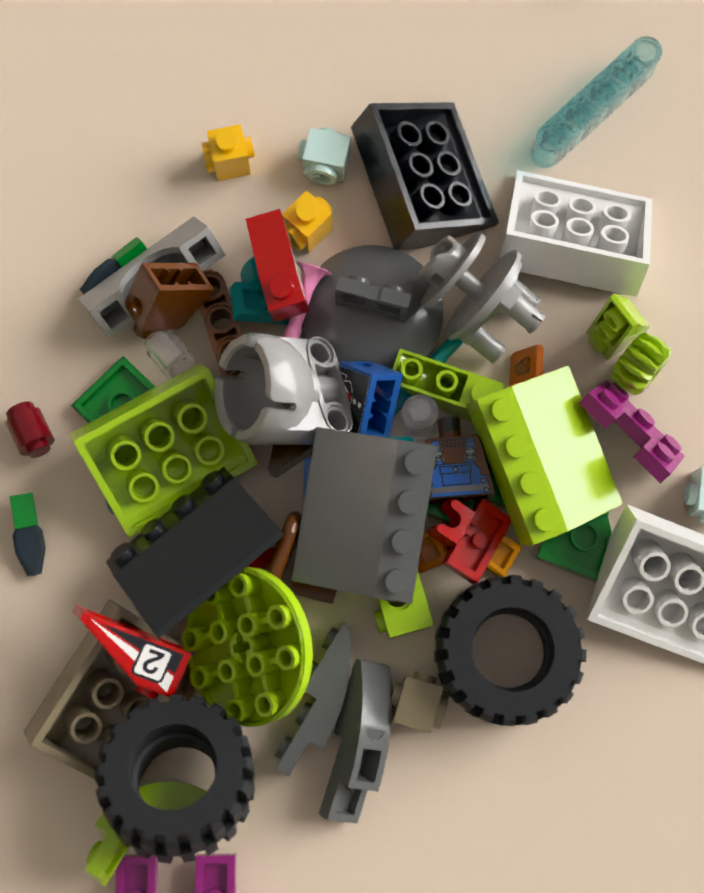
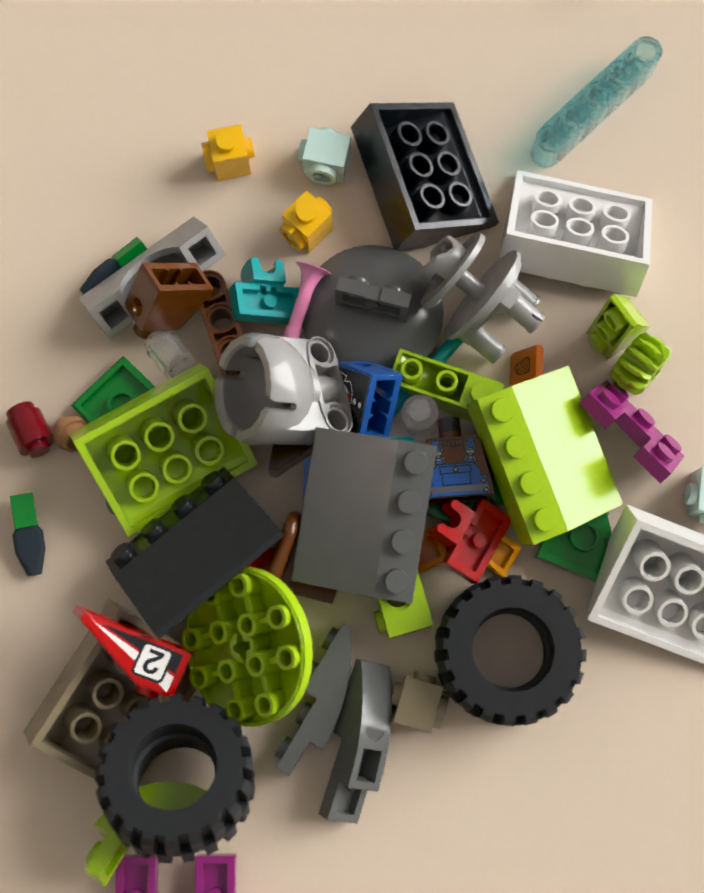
red slope [245,209,310,322] -> none
none -> medium nougat plate [53,416,87,452]

